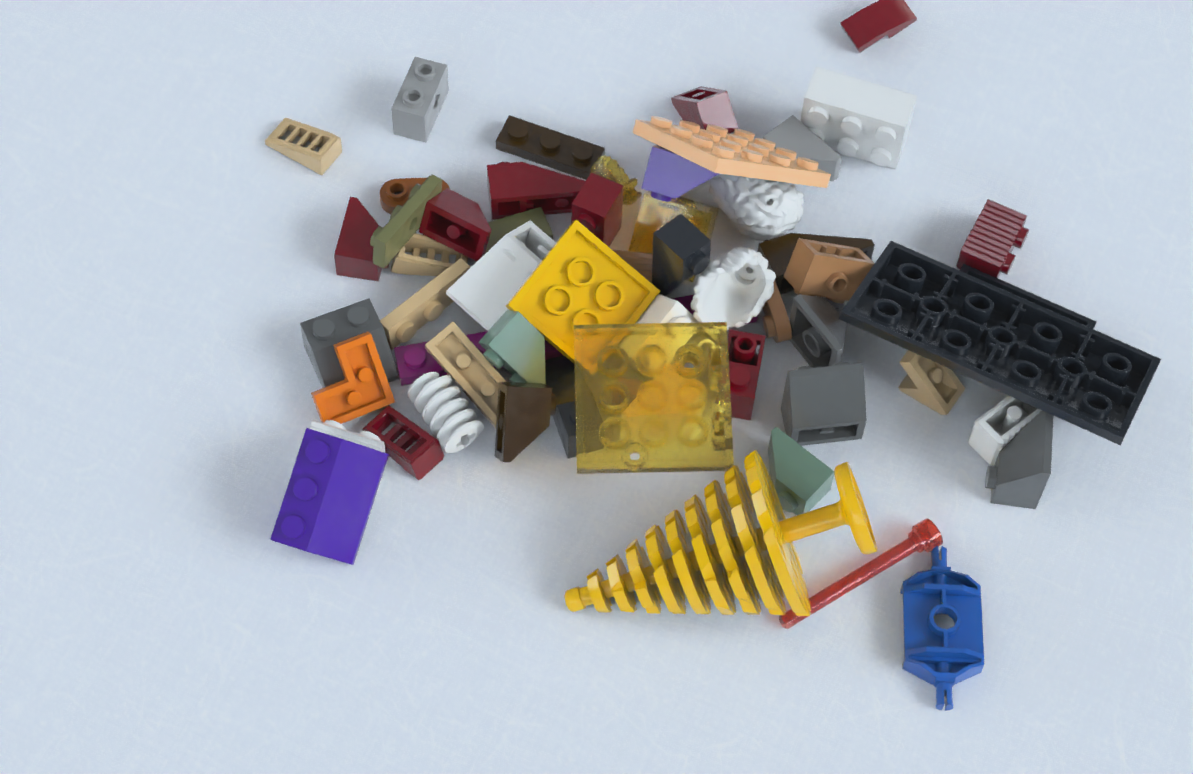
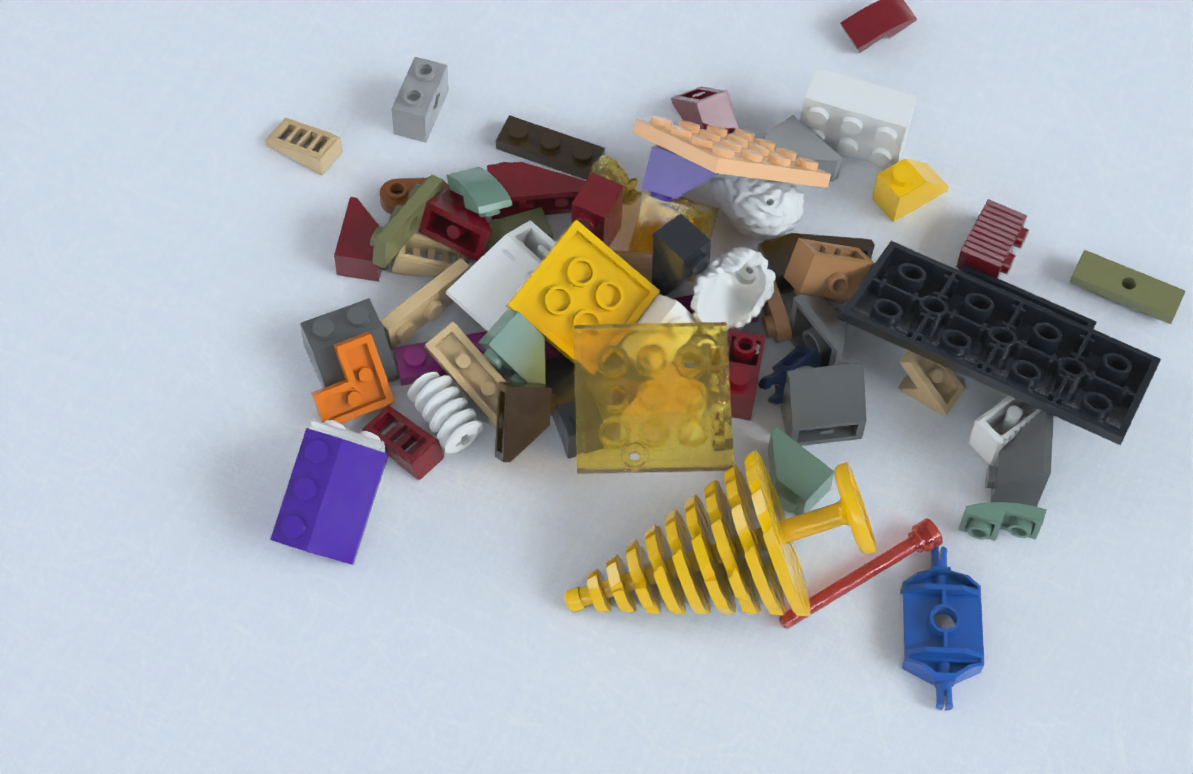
none -> sand green slope [447,167,512,217]
none -> dark blue plate [758,345,823,405]
none -> yellow slope [872,158,949,222]
none -> sand green slope [958,502,1047,541]
none -> olive tile [1069,250,1185,324]

